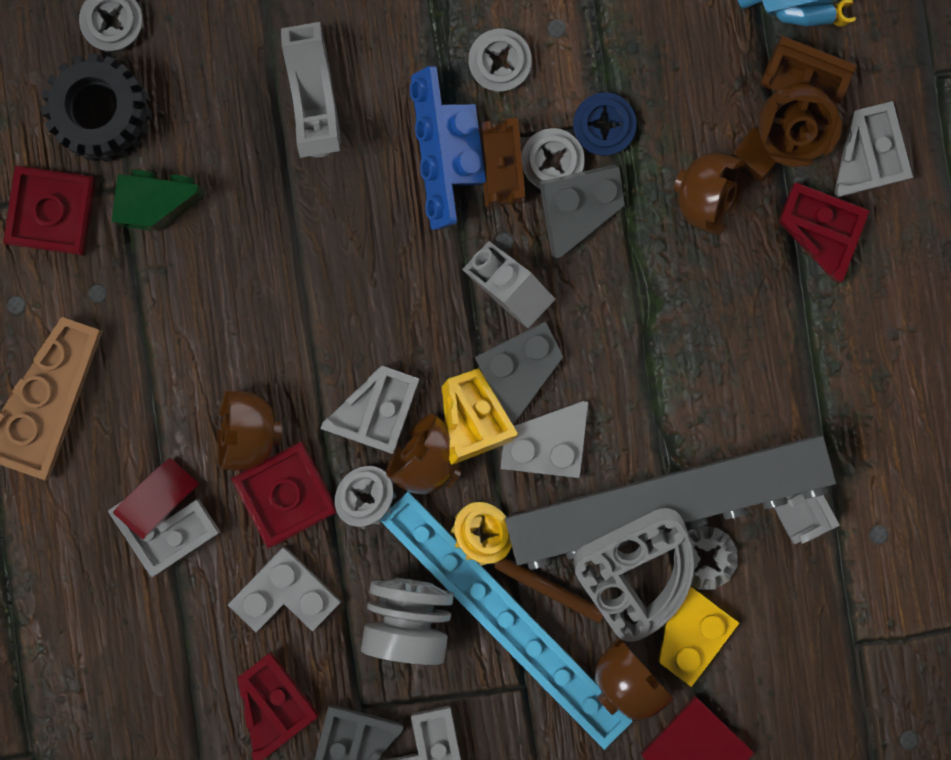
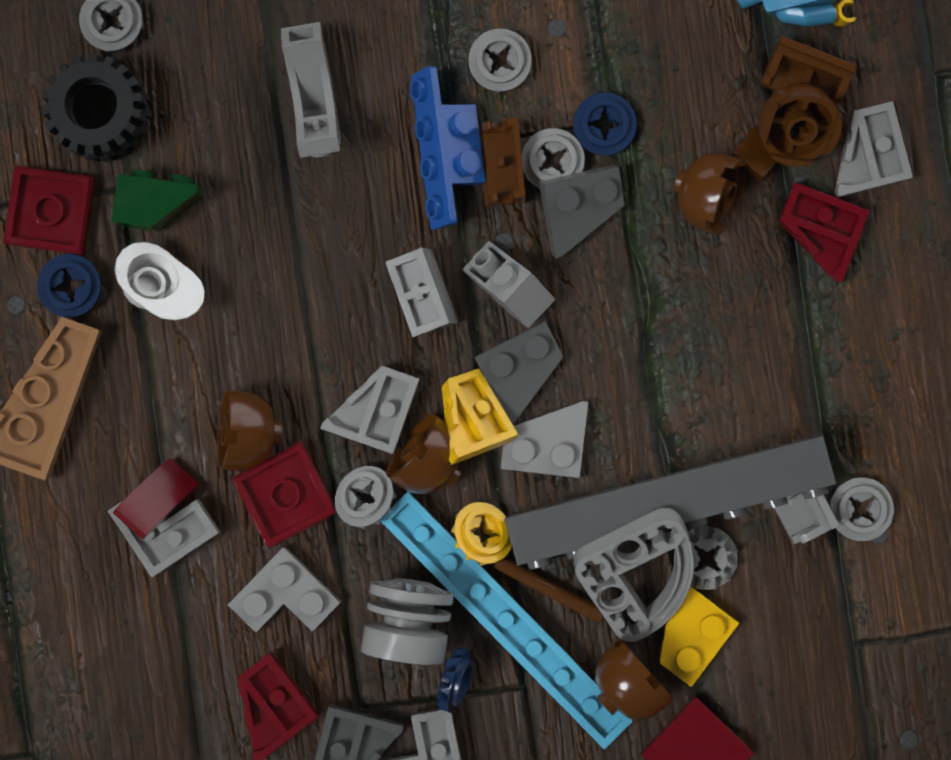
none -> dark blue gear [37,254,102,317]
none -> white piece [114,242,205,321]
none -> light grey hinge [385,248,459,337]
none -> dark blue gear [437,648,473,713]
none -> light grey gear [829,477,894,541]

